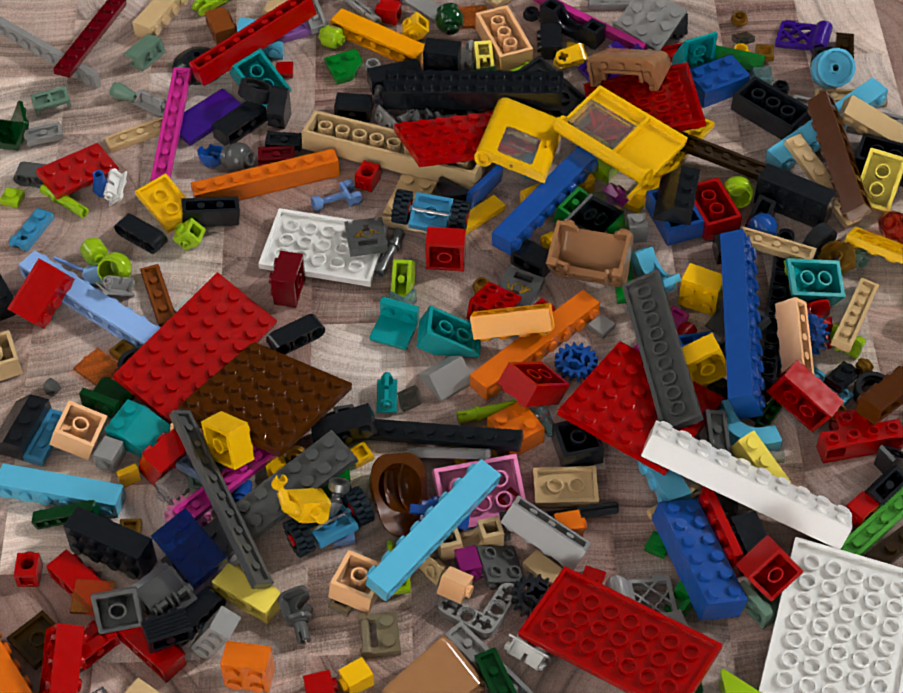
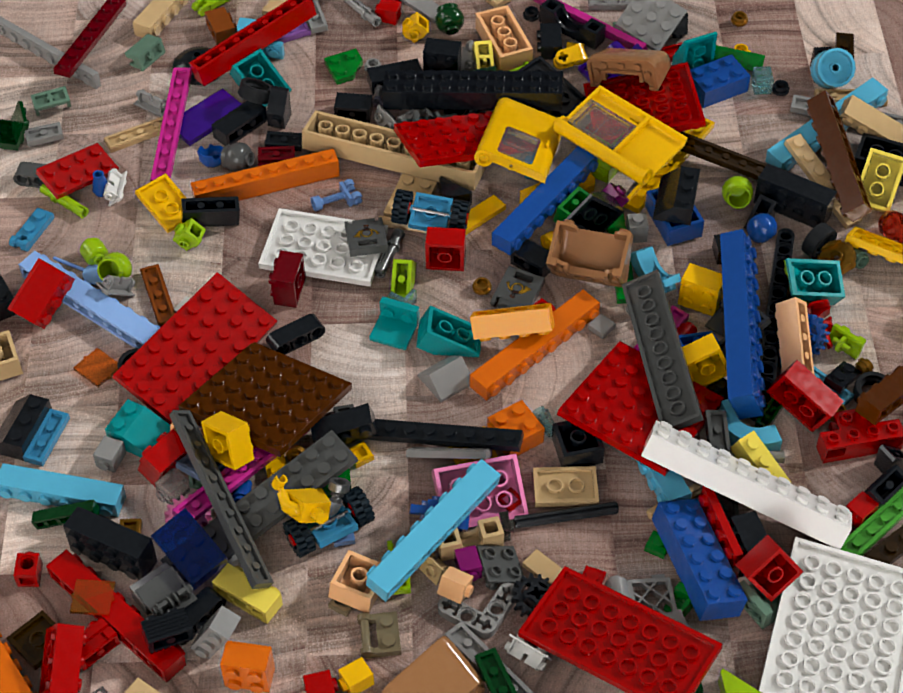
lime plate [0,187,25,208] -> none
dark grey hinge [43,378,61,396] -> none
light nougat brick [49,400,107,460] -> none
dark green bracket [79,377,135,419] -> none
dark grey slope [90,586,143,635] -> none
sand green cone [109,82,137,102] -> none
pearl gold tile [109,339,135,361] -> none
black beam [114,213,168,254] -> none
yellow tile [116,463,141,488] -> none
red tile [276,61,294,78] -> none
dark grey piece [278,585,313,645] -> none
lime head [318,24,345,49] -> none
light orange brick [330,8,425,66] -> none
red brick [355,160,381,192] -> none
reddish brown piece [369,453,428,537] -> none
teal hinge [376,372,397,413] -> none
clear smoke tile [397,385,422,412] -> none
lime pin [456,399,517,424] -> none
clear orange piece [459,5,487,29] -> none
blue tile [466,165,503,209] -> none
red bracket [466,282,522,320] -> none
red brick [497,362,570,407] -> none
light grey brick [500,495,591,570] -> none
blue gear [554,342,598,382] -> none
orange brick [554,510,587,537] -> none
red brick [694,177,742,241] -> none
clear smoke tile [731,31,755,45] -> none
black brick [731,76,811,140] -> none
tan tile [742,226,817,259] -> none
pearl gold plate [755,44,774,62] -> none
dark purple piece [775,20,833,53] -> none
tan plate [830,277,879,353] -> none

